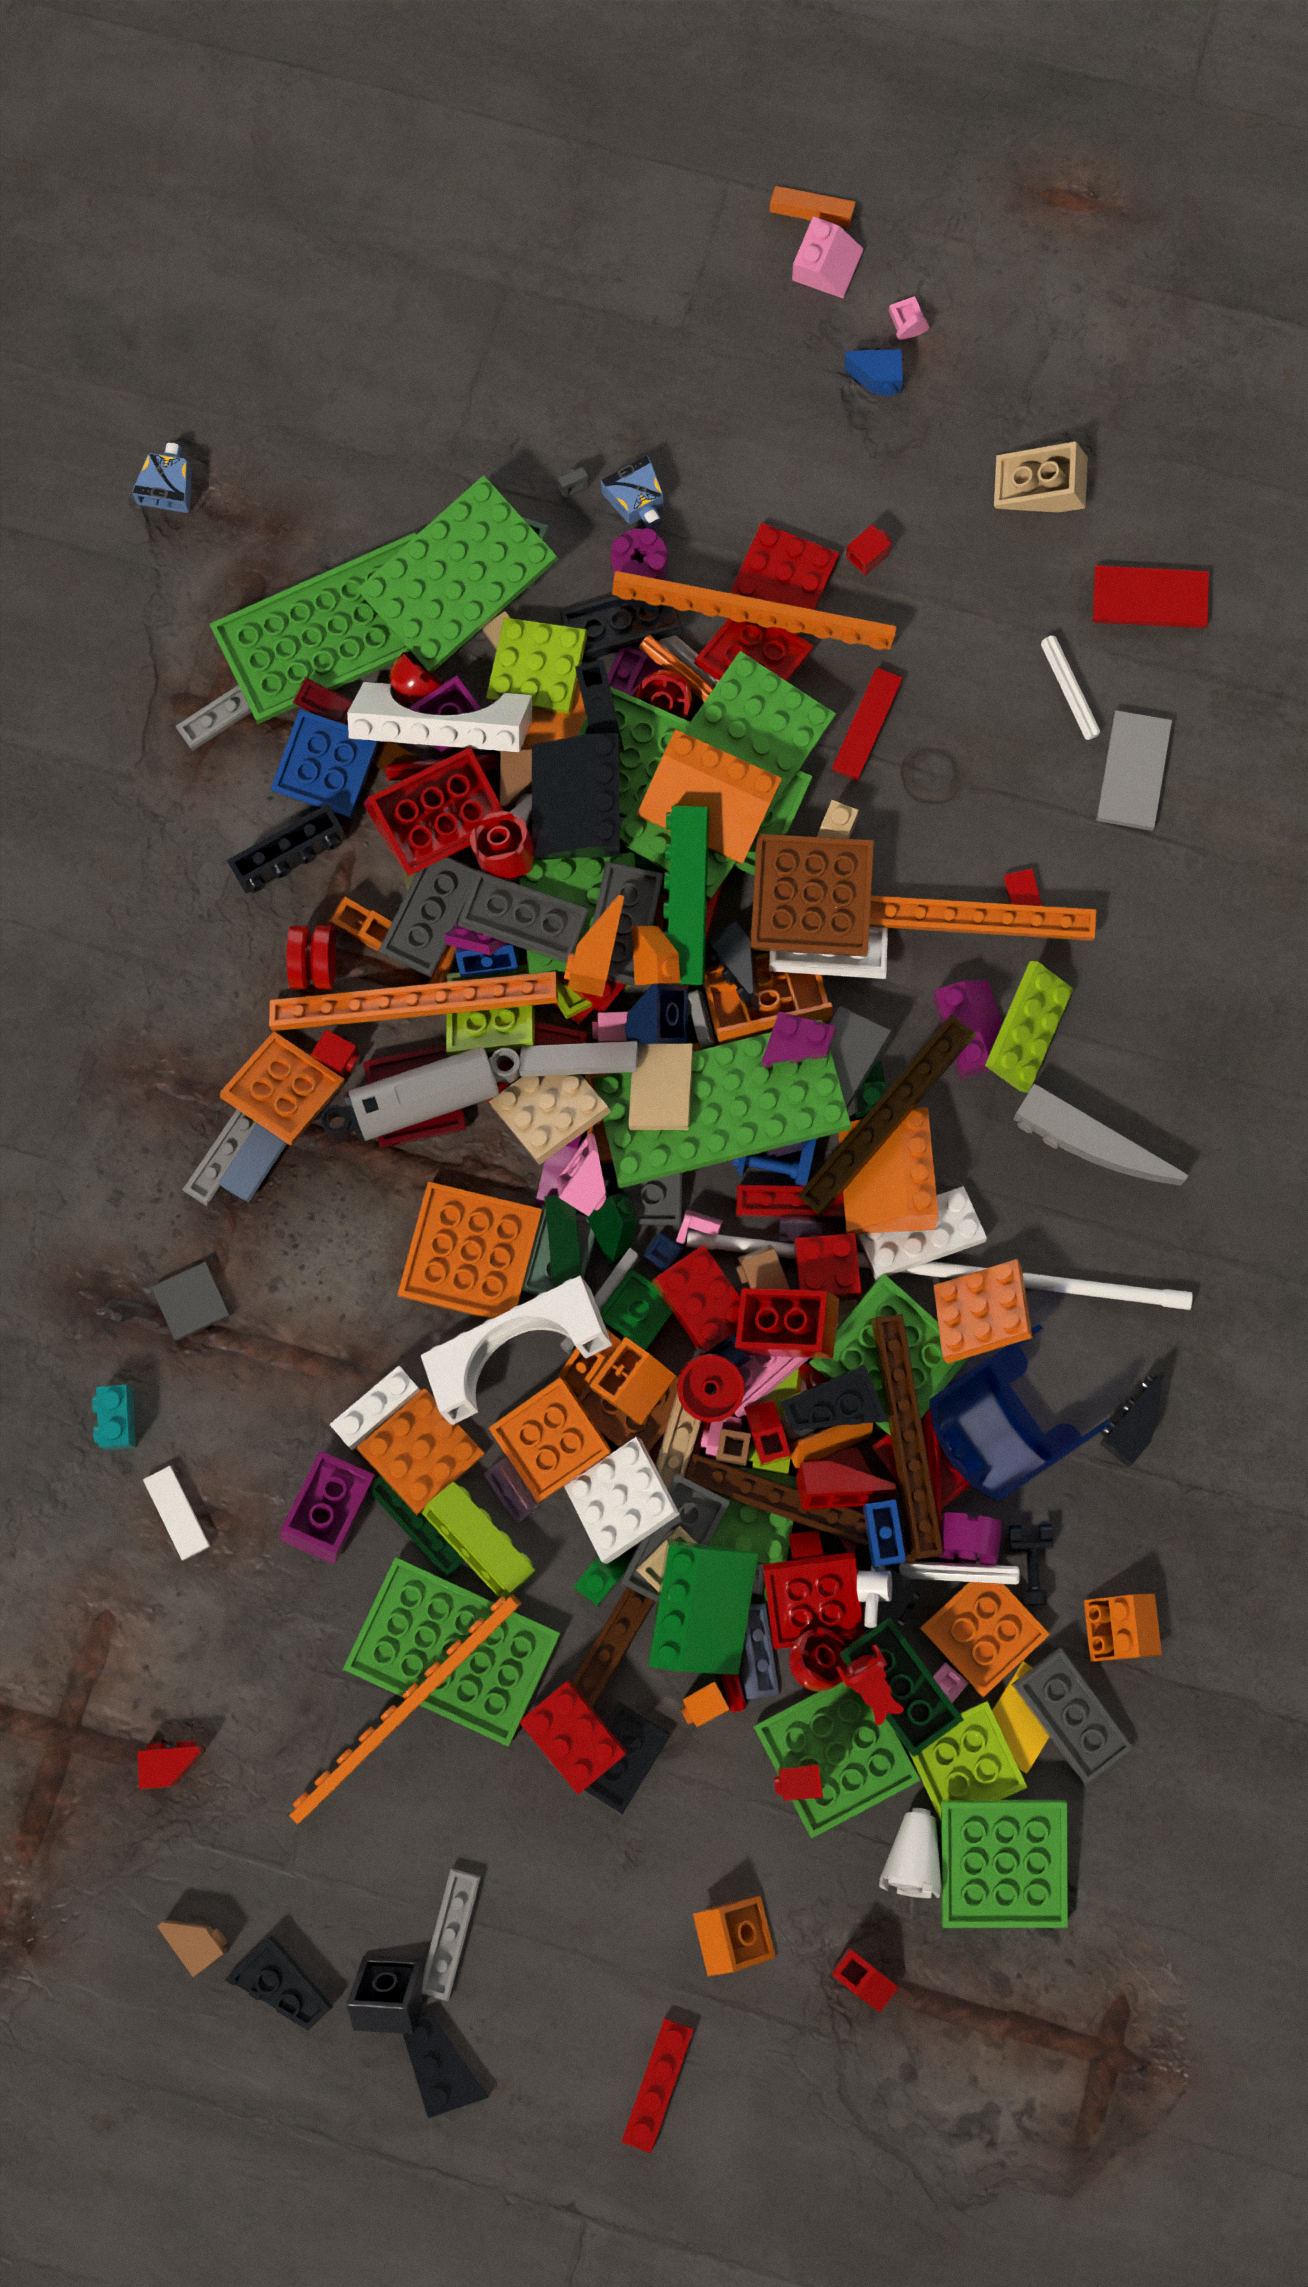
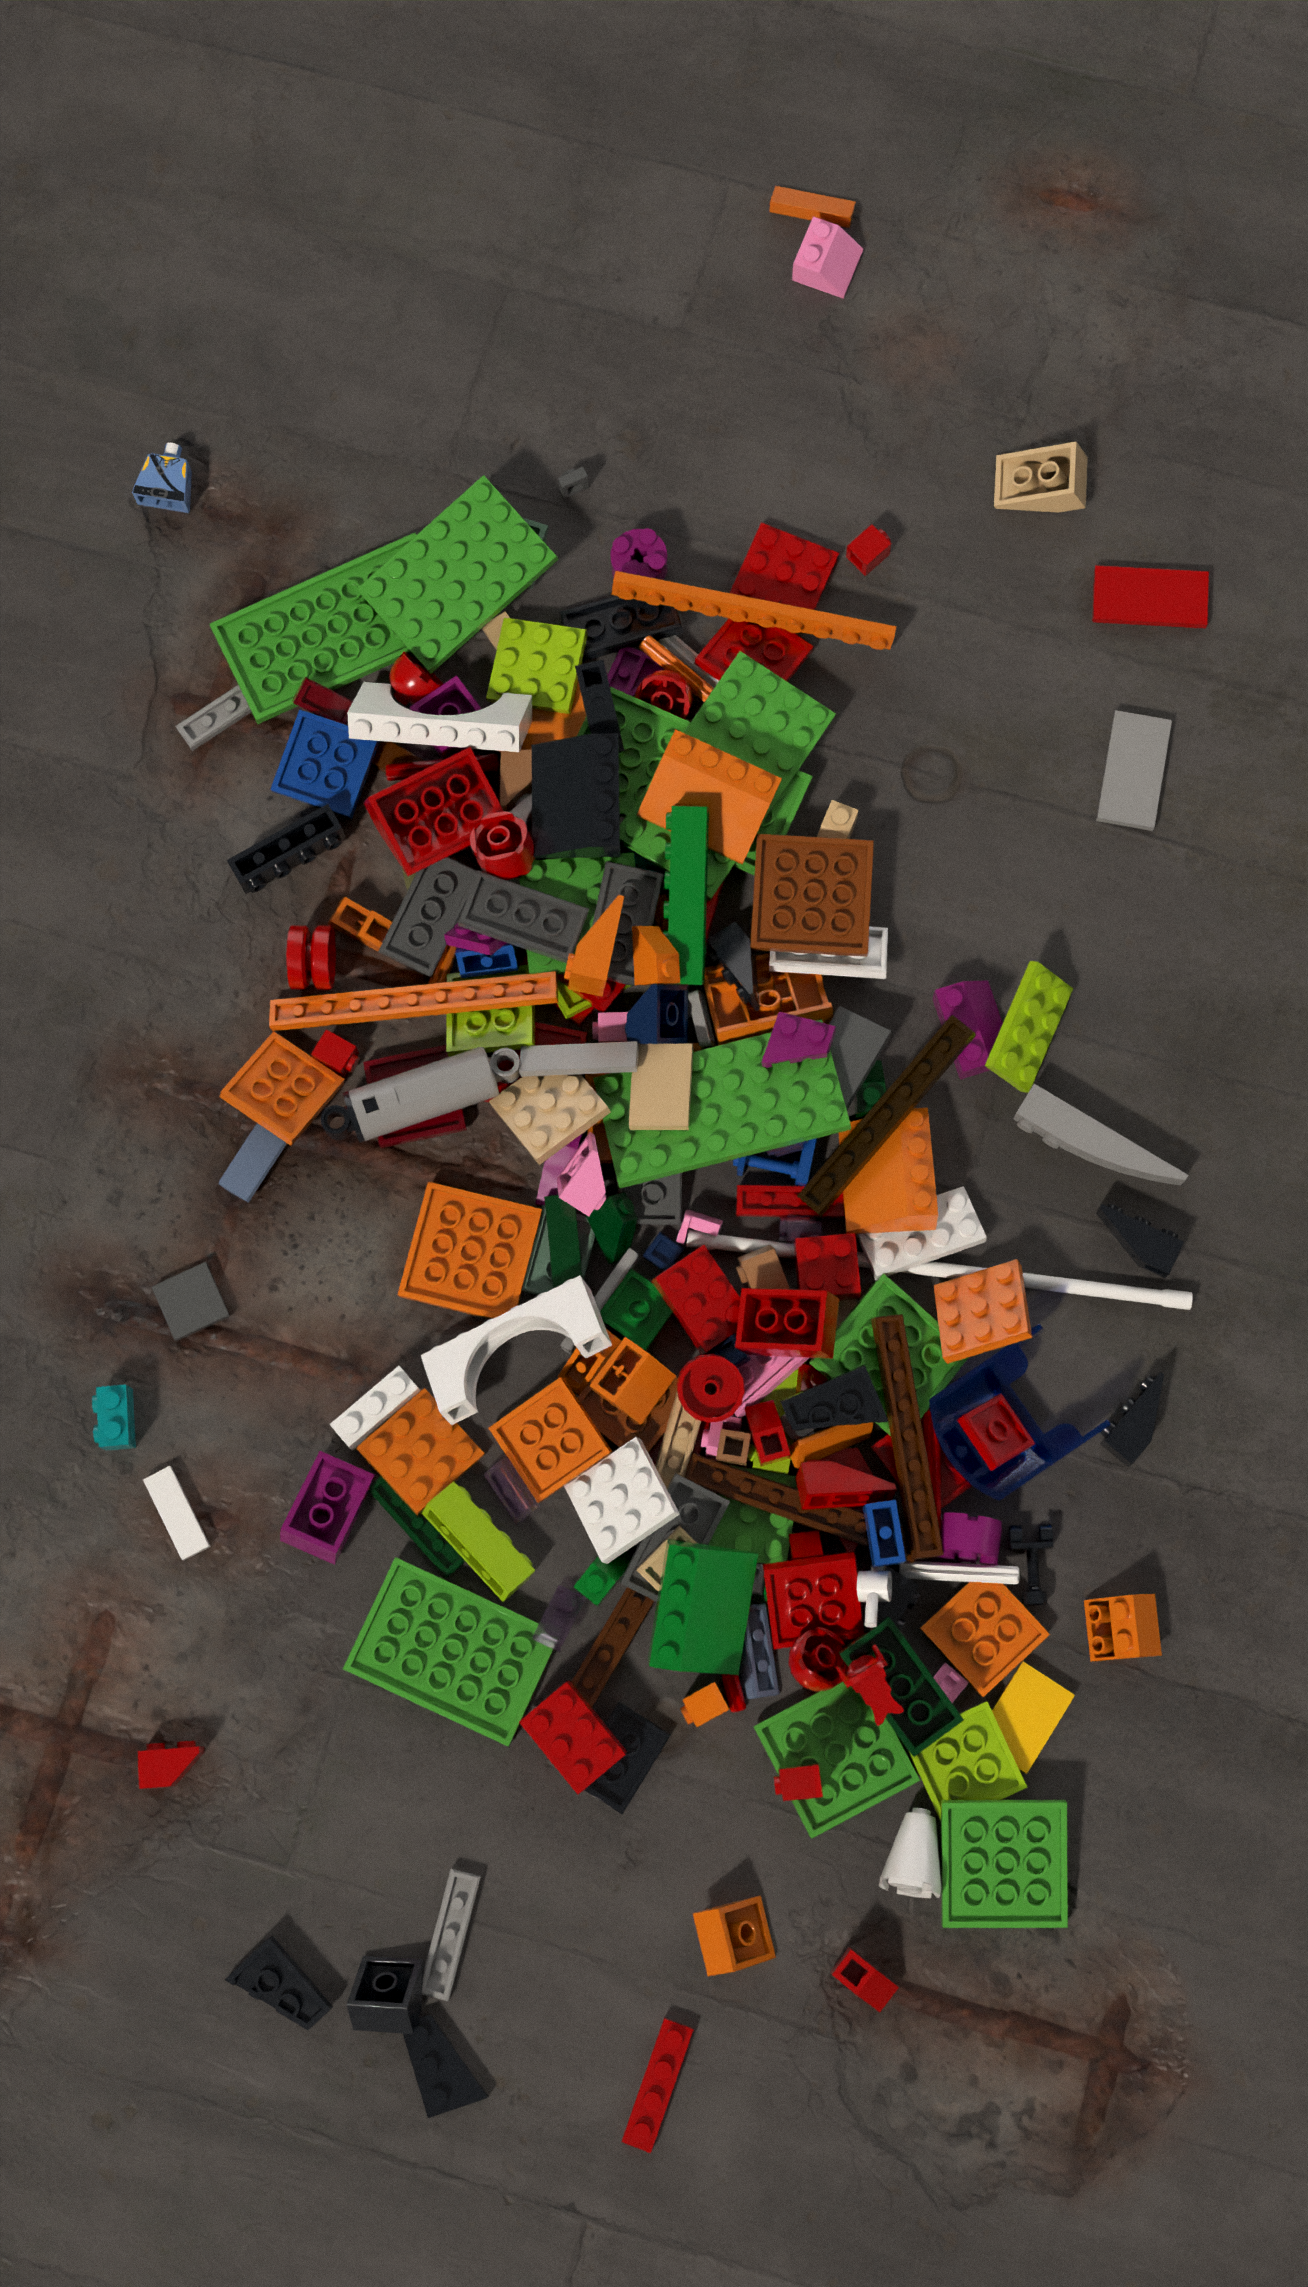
medium nougat slope [157,1920,228,1977] -> none
light grey tile [183,1109,257,1207] -> none
orange plate [289,1595,522,1825] -> none
medium blue torso [601,456,664,529] -> none
red tile [832,667,903,781] -> none
blue slope [844,349,903,396] -> none
orange plate [869,896,1096,941] -> none
bright pink tile [889,296,930,340] -> none
red tile [1003,869,1042,906] -> none
dark grey tile [1011,1647,1134,1786] -> none
white axle [1041,636,1100,740] -> none
none -> clear purple plate [532,1585,586,1652]
none -> red tile [957,1393,1036,1471]
none -> black slope [1096,1203,1184,1278]

